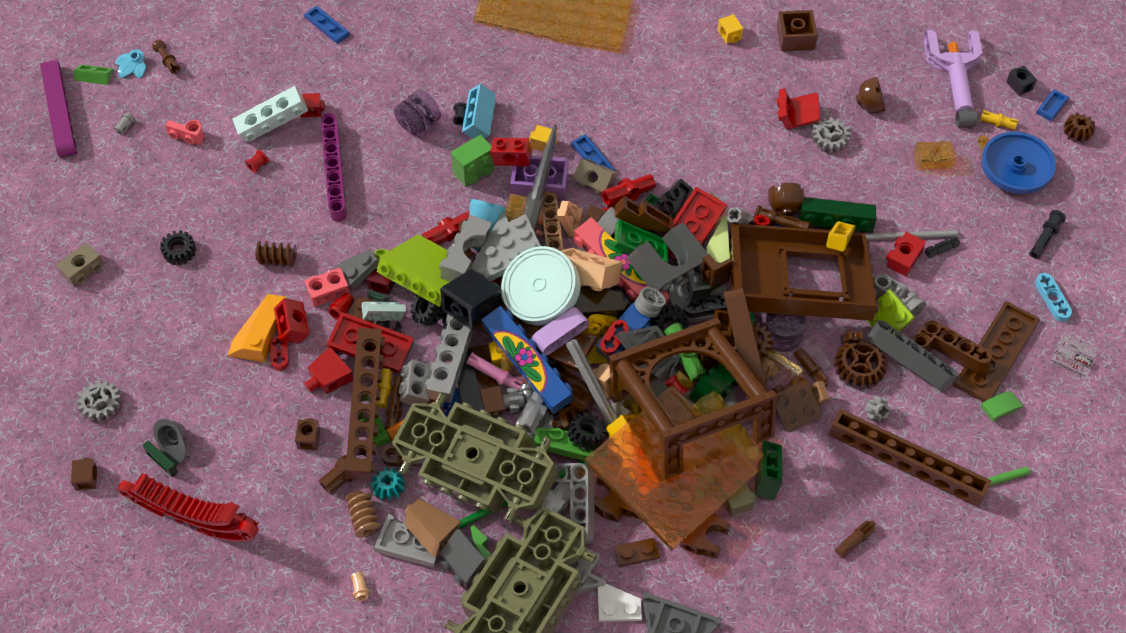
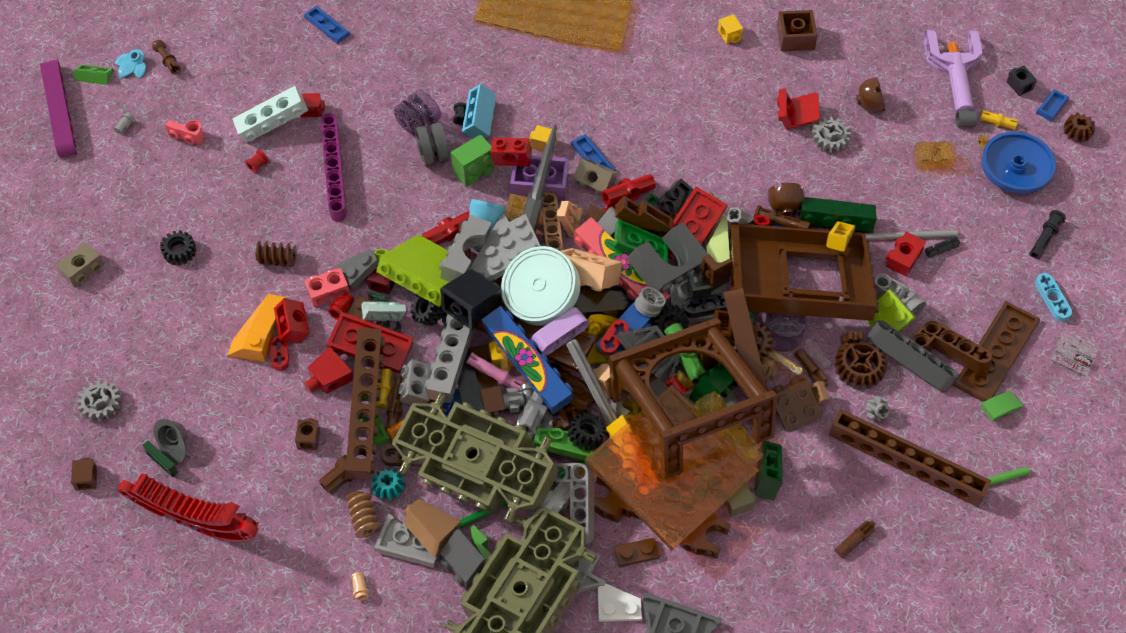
none -> dark grey wheel [415,122,450,166]

